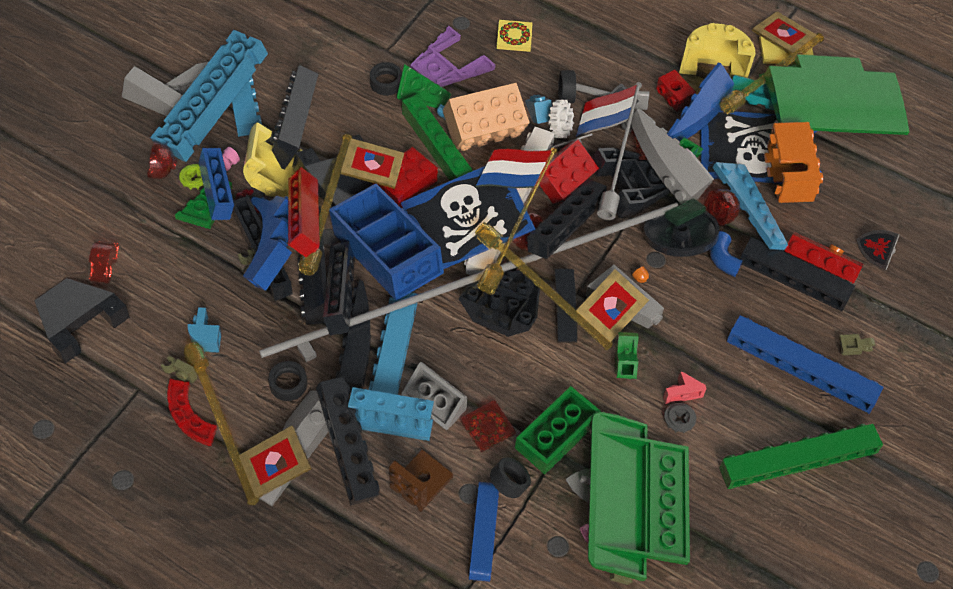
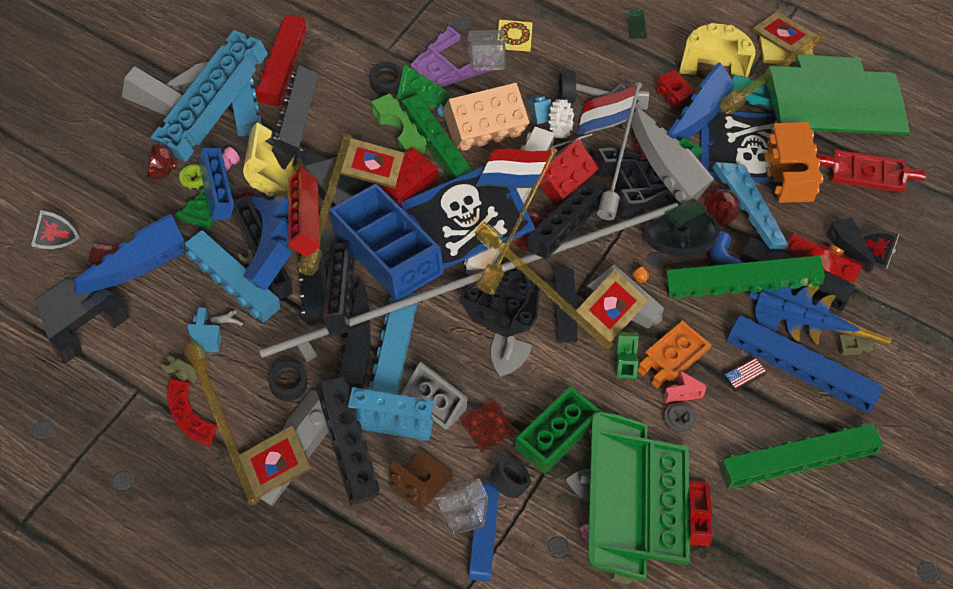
none -> shield [31,210,80,249]
none -> blue wedge [74,214,184,295]
none -> dark azure brick [185,230,281,323]
none -> light grey bar [211,310,243,326]
none -> red brick [256,15,307,106]
none -> bright green arch [371,93,427,154]
none -> clear slope [435,478,488,535]
none -> clear slope [467,30,506,70]
none -> light grey shield [491,333,532,377]
none -> clear green tile [626,10,647,39]
none -> orange tile [637,320,711,388]
none -> green brick [667,256,825,300]
none -> red slope [689,481,713,546]
none -> tile [723,357,767,392]
none -> blue animal [749,286,892,346]
none -> red plate [817,150,926,193]
none -> black slope [827,217,876,273]

